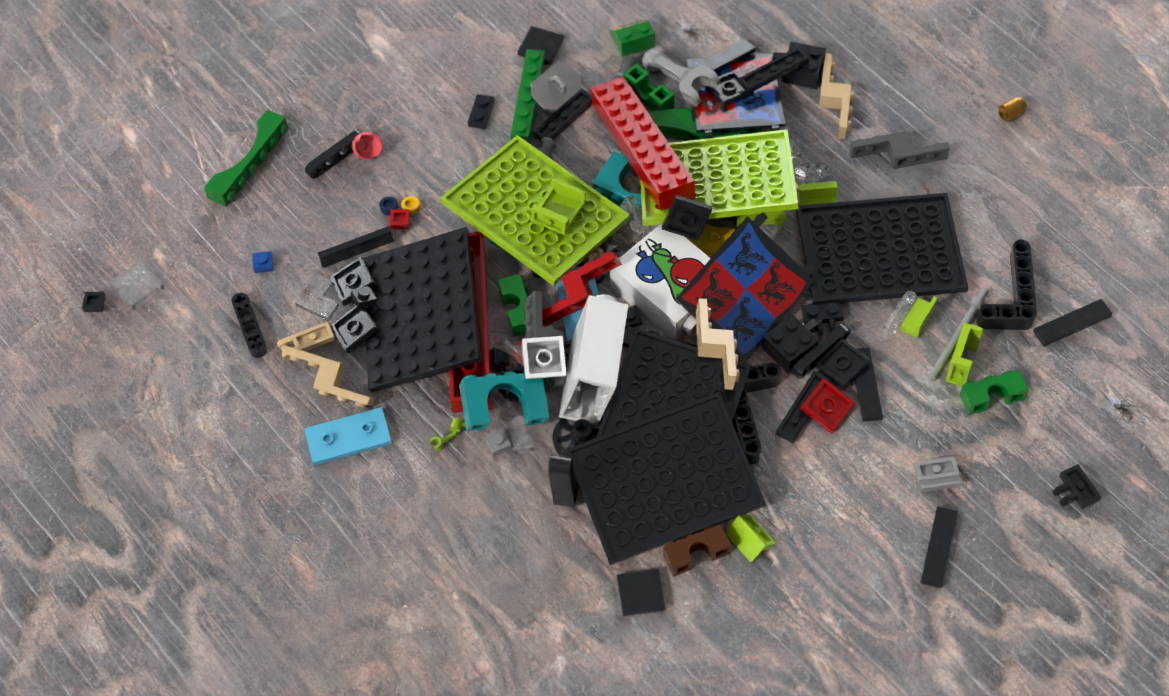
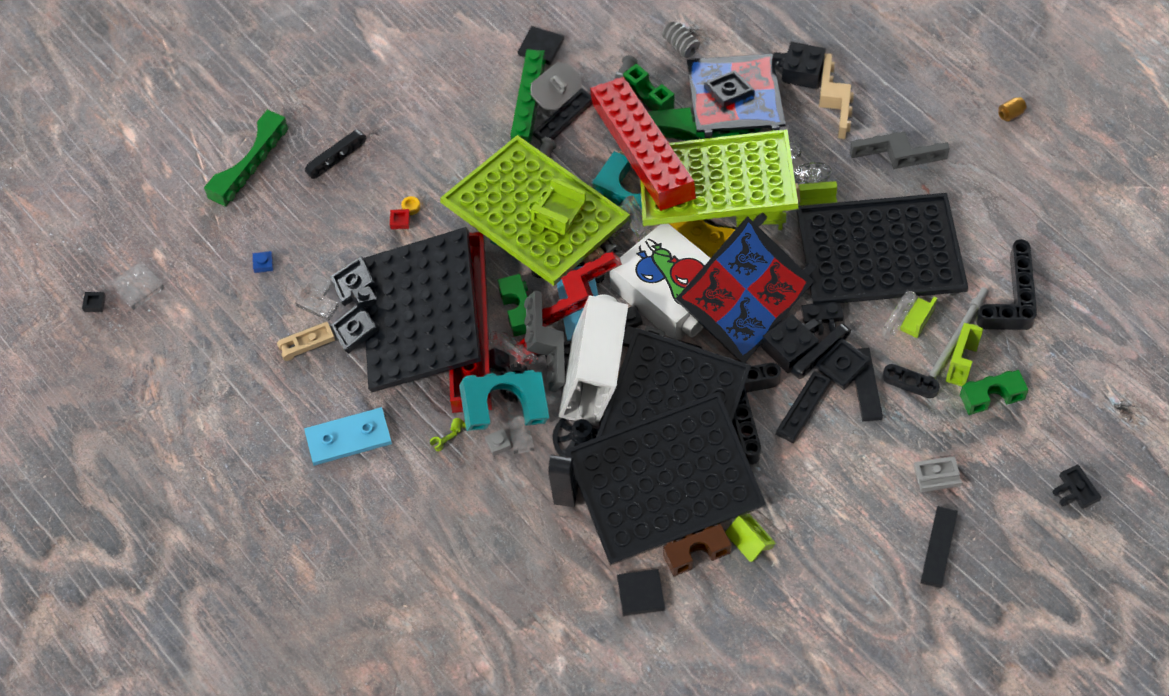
black beam [232,293,267,358] -> none
tan bracket [284,346,376,408] -> none
black tile [318,226,394,268] -> none
coral hair [352,132,383,160] -> none
dark blue tile [379,196,399,215] -> none
black plate [468,94,495,130] -> none
white slope [521,336,566,379] -> none
green slope [609,20,655,57] -> none
light grey piece [642,49,720,106] -> none
black tile [661,195,712,241] -> none
tile [690,39,756,73] -> none
tan bracket [696,298,739,390] -> none
black tile [738,47,810,94] -> none
red tile [800,378,855,434] -> none
black tile [1033,299,1112,347] -> none
none -> light grey piece [662,22,701,58]
none -> black beam [882,364,940,399]

